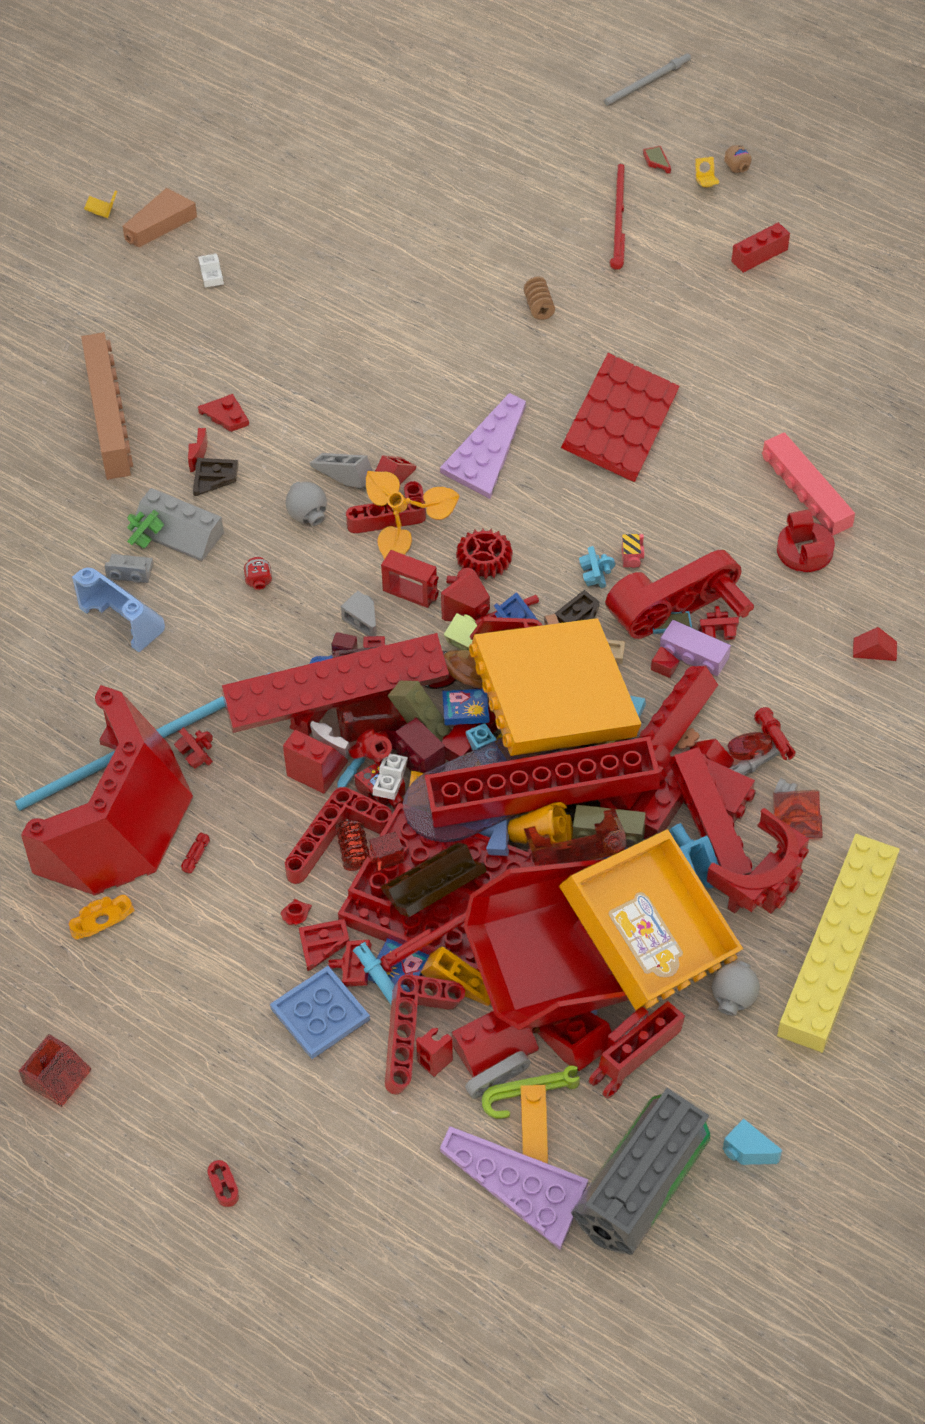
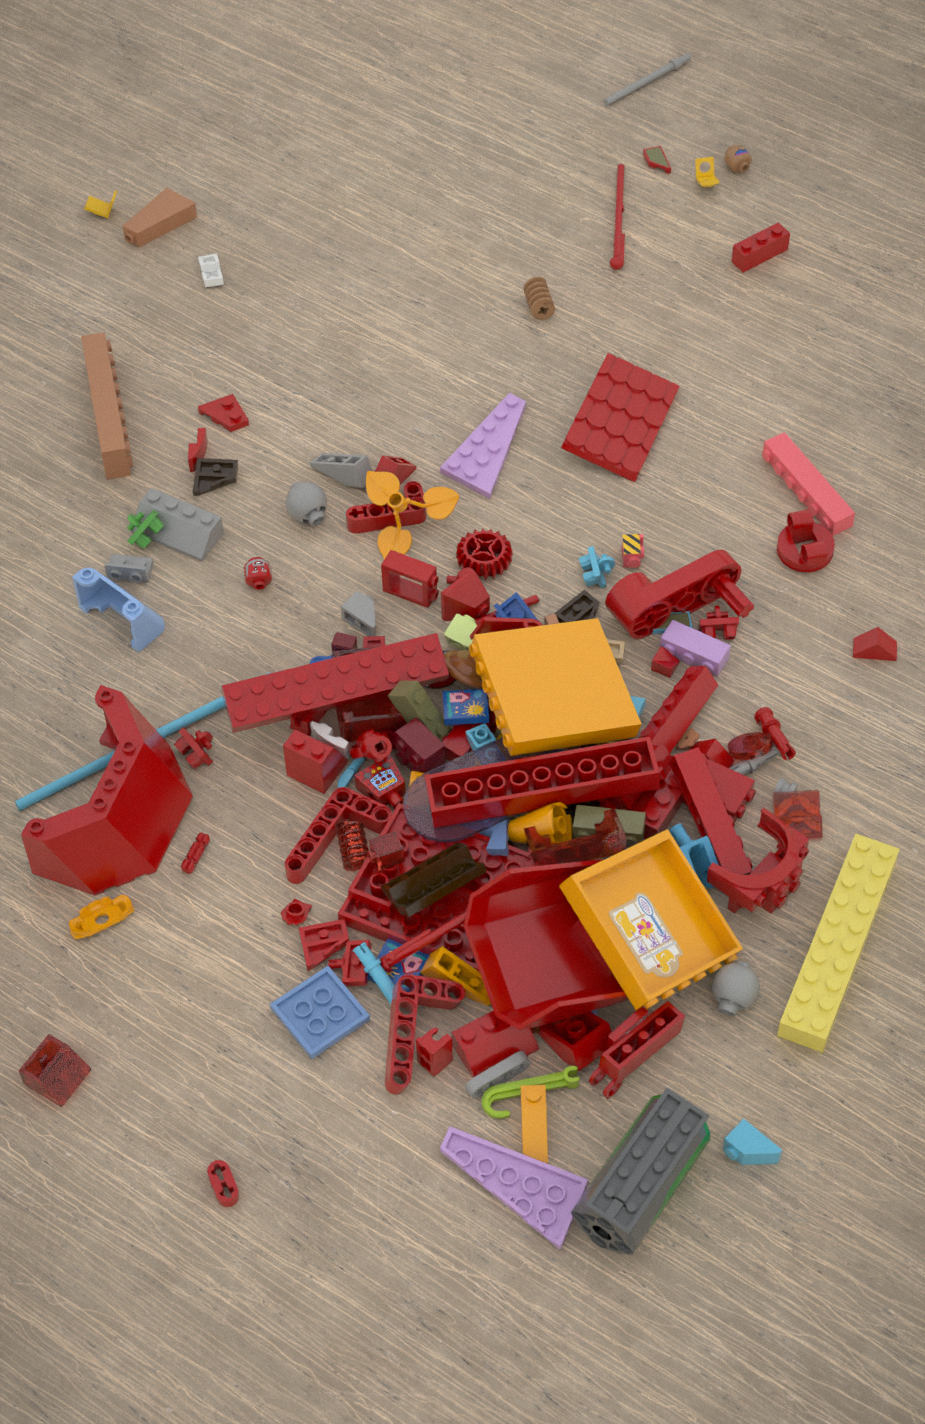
white slope [373,754,408,800] -> none

